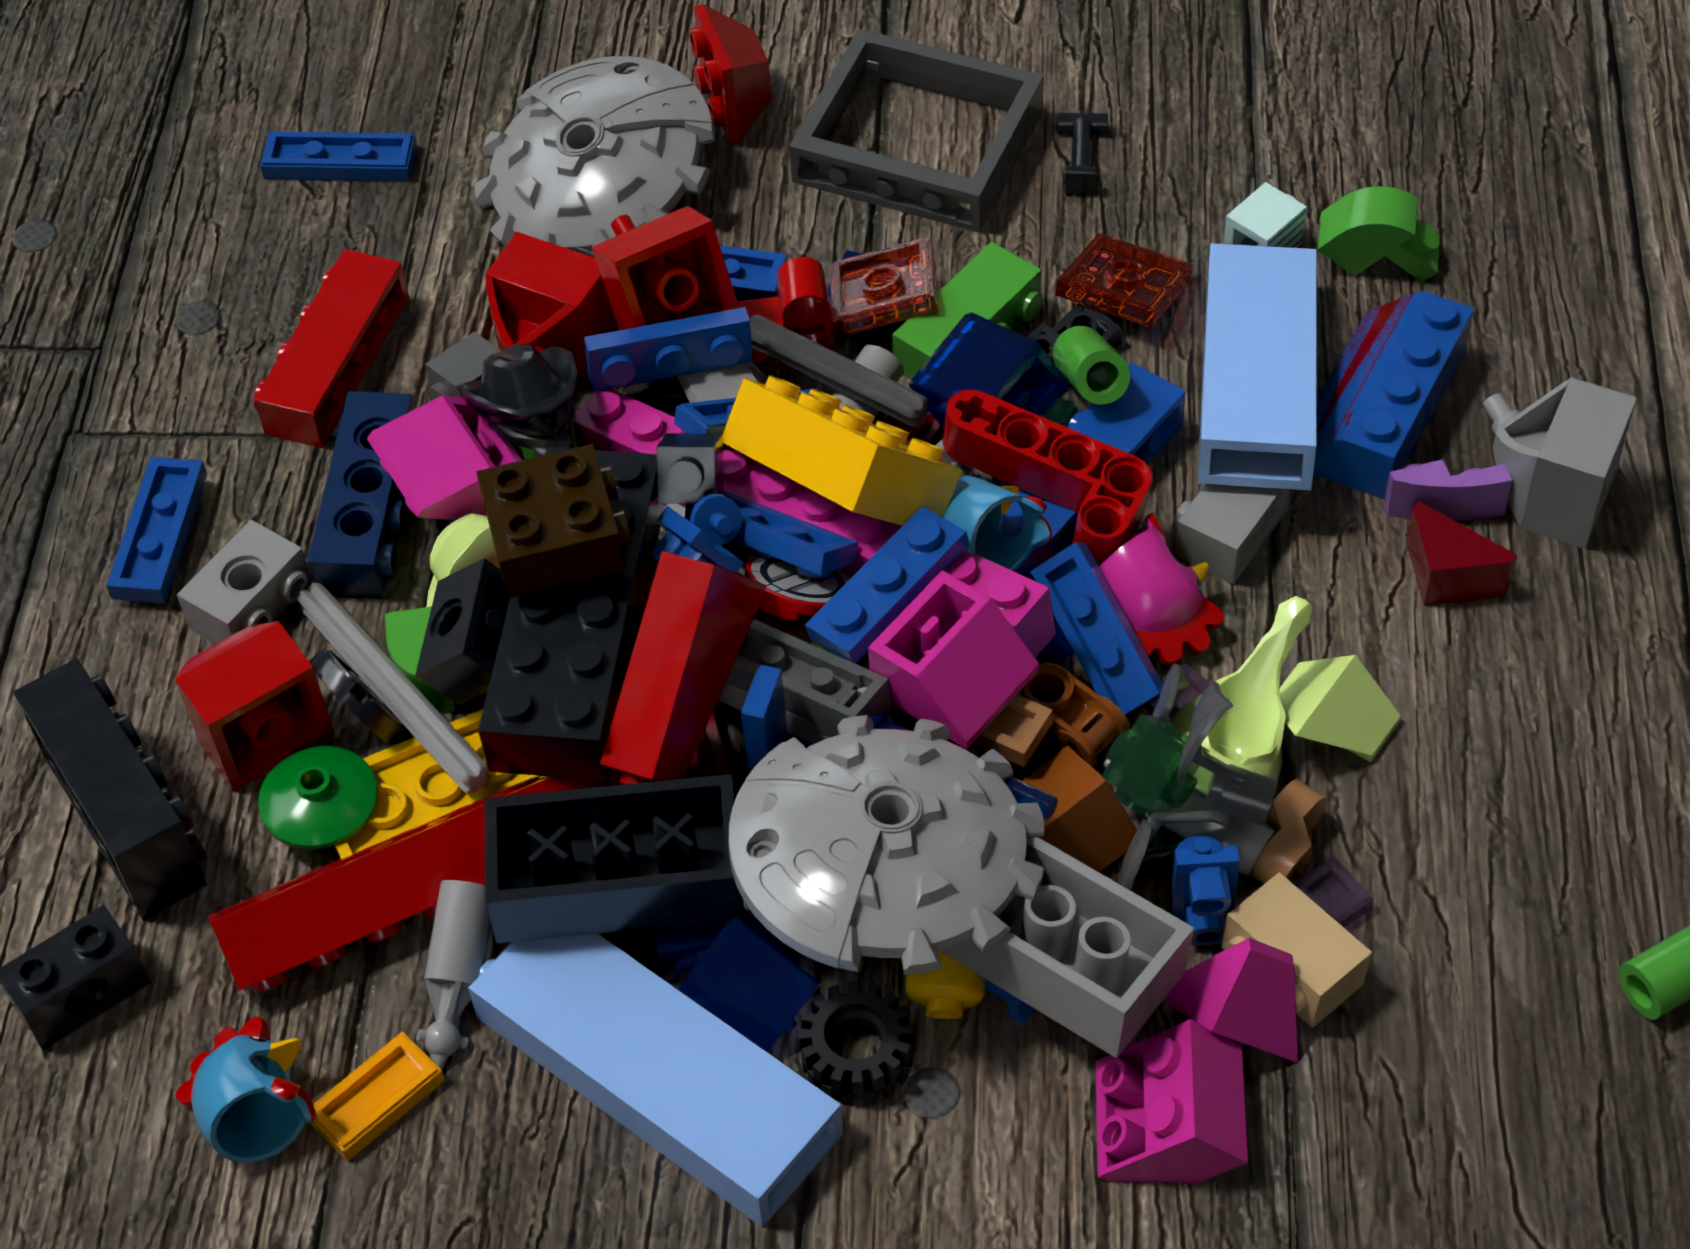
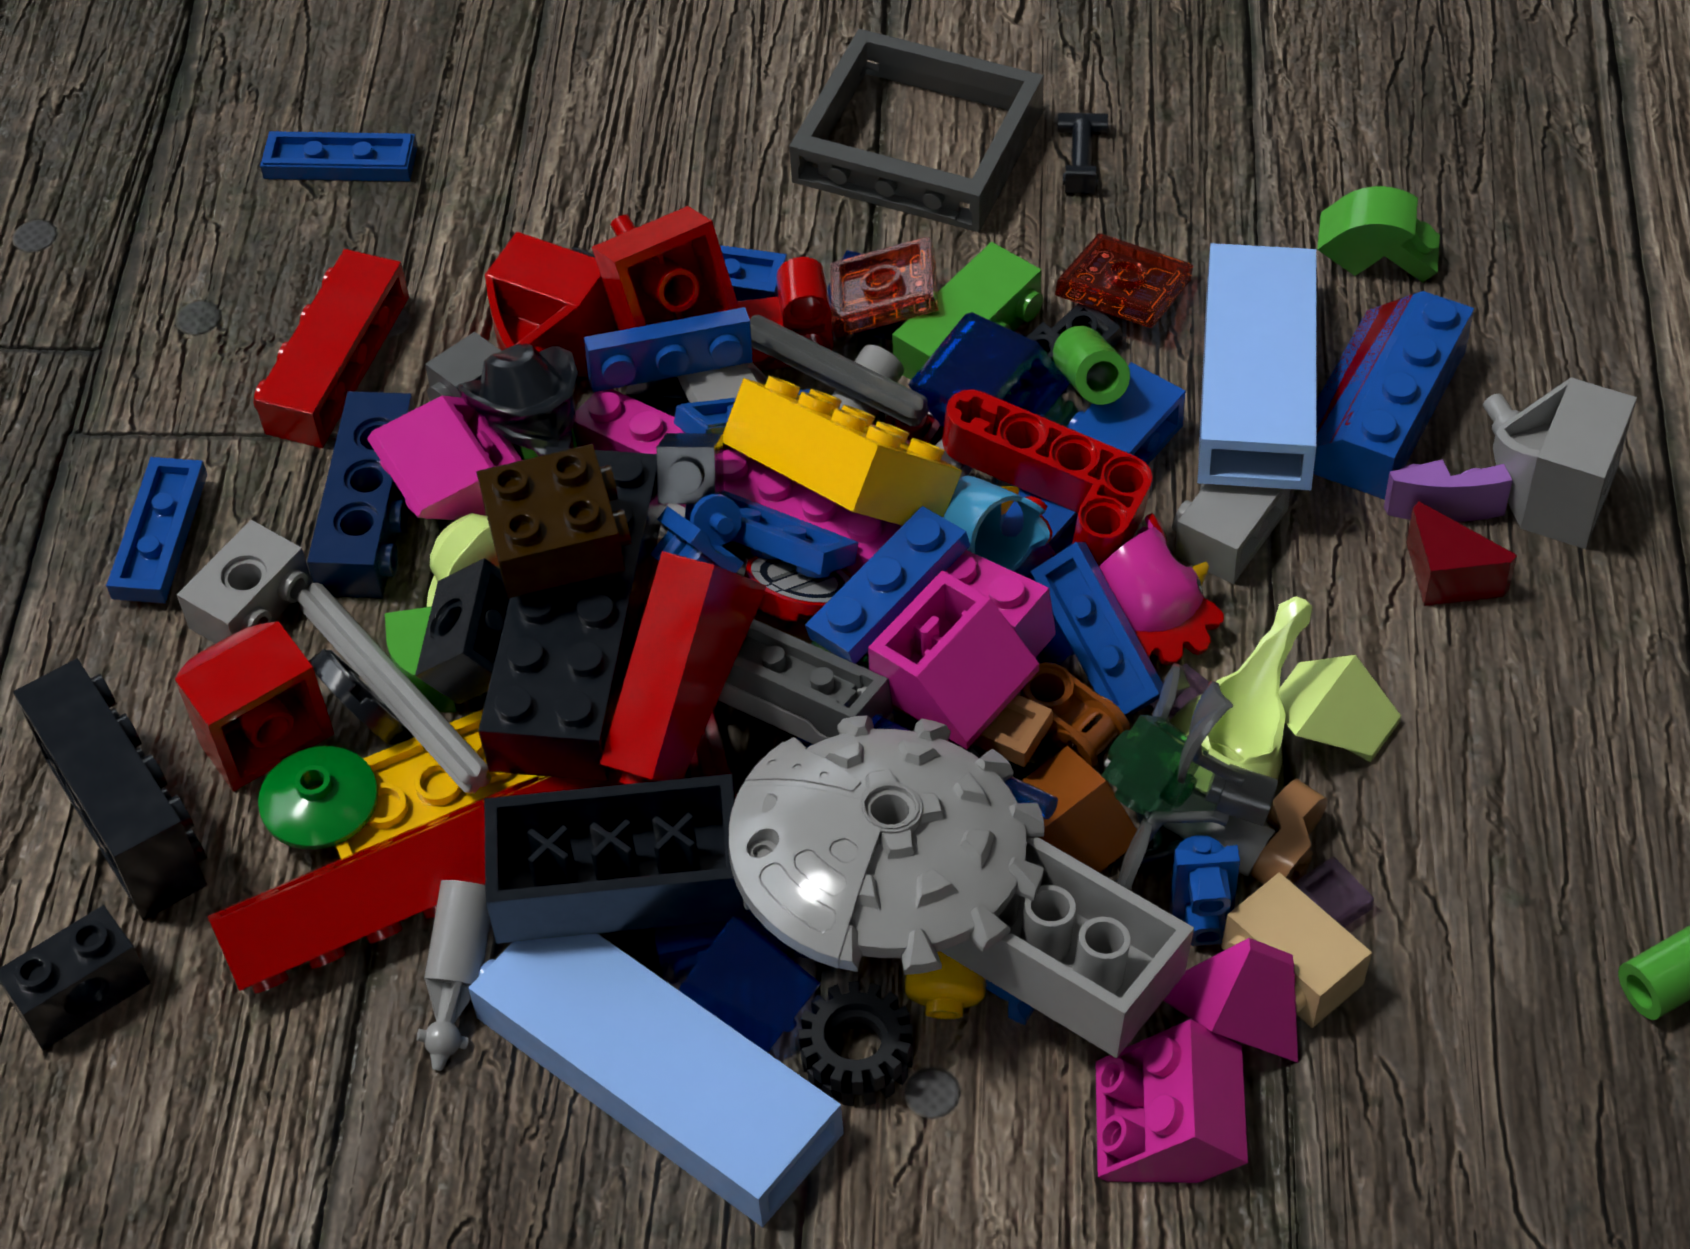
dark azure piece [176,1017,317,1163] -> none
light orange tile [310,1031,445,1162] -> none
light grey piece [474,56,716,252] -> none
red slope [689,4,772,145] -> none
blue tile [741,665,788,775] -> none
light aqua brick [1224,182,1307,248] -> none

